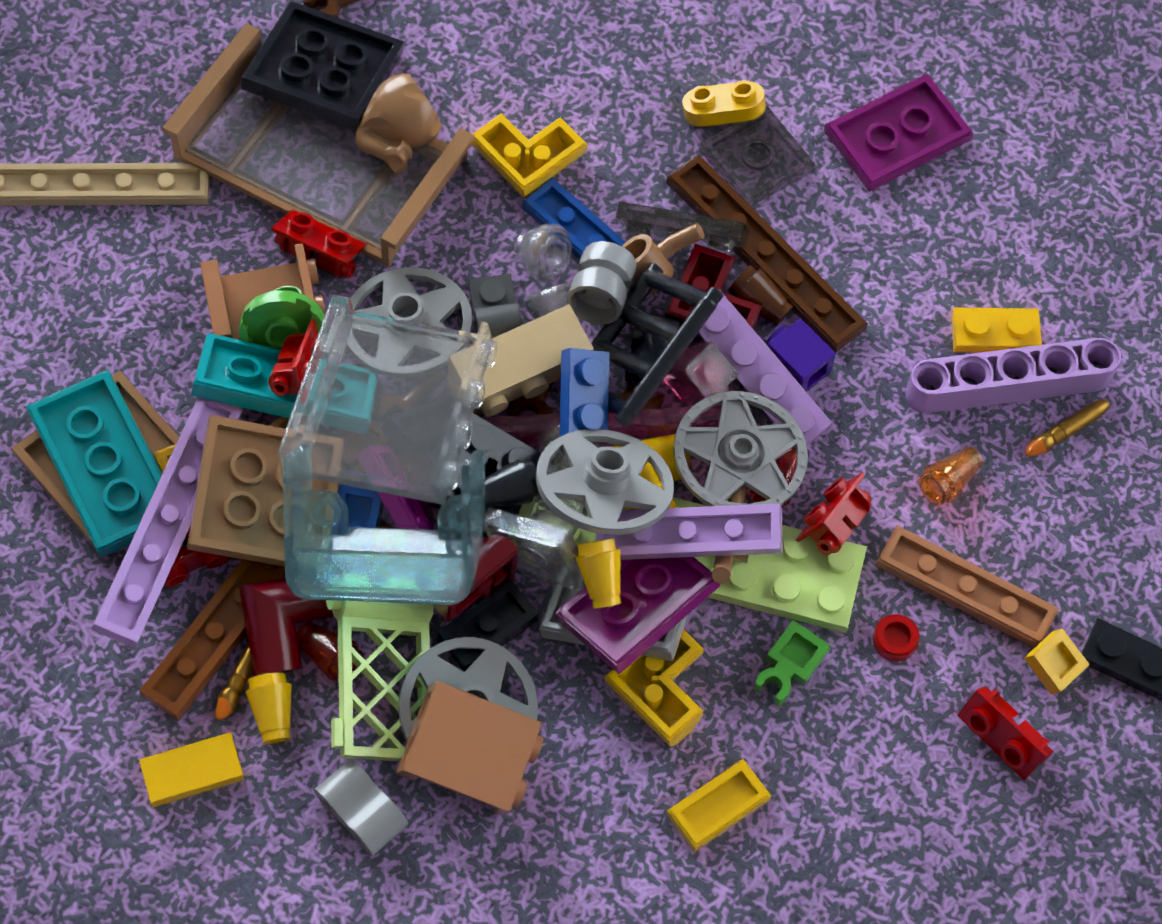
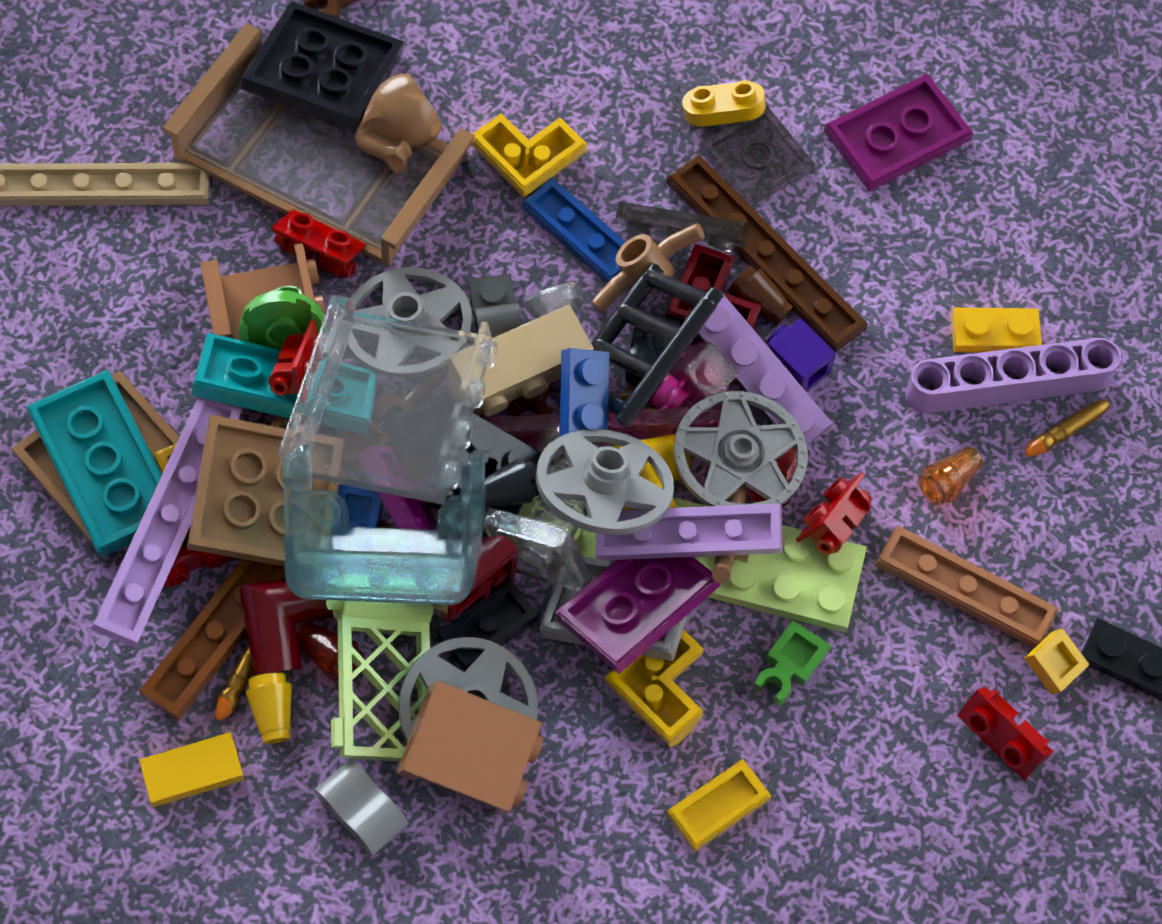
clear brick [514,223,571,283] -> none
light grey wheel [567,241,636,325] -> none
yellow cone [575,538,621,608] -> none
red tile [872,614,920,662] -> none
none -> dark pink plate [649,375,689,415]

